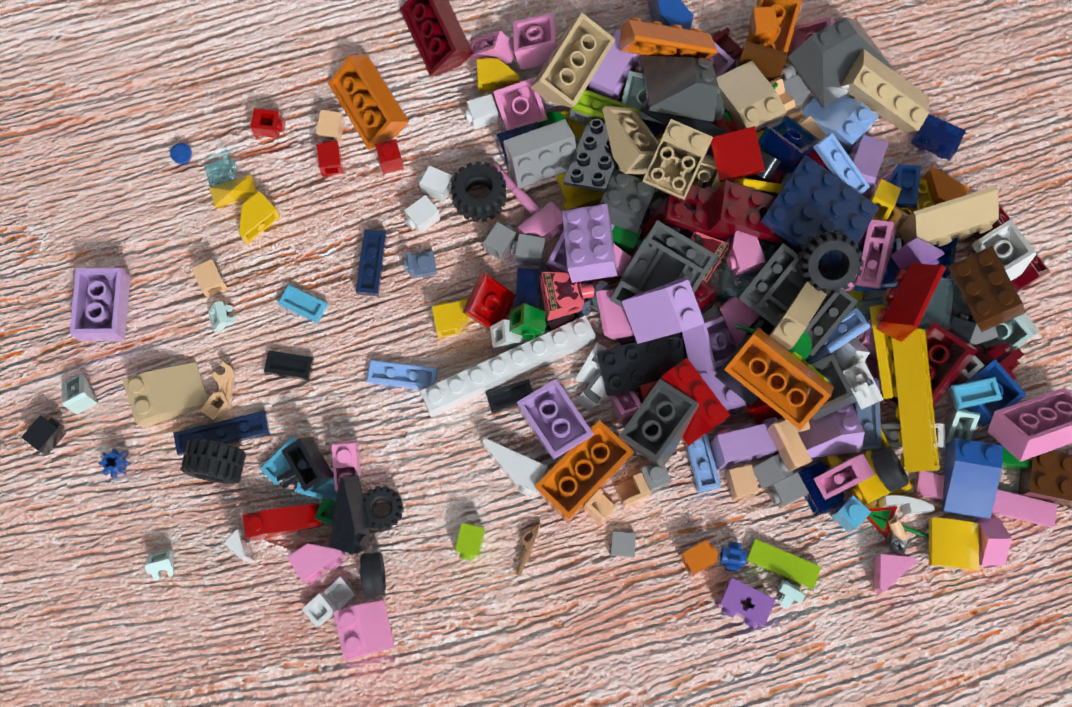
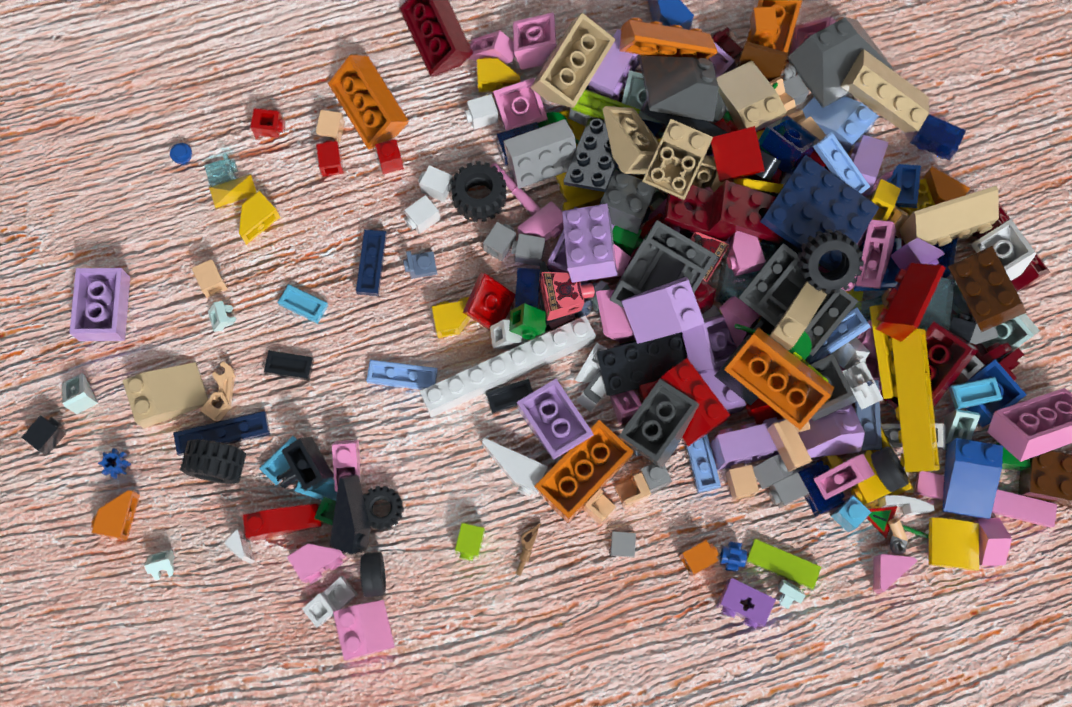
none -> orange slope [91,490,140,541]

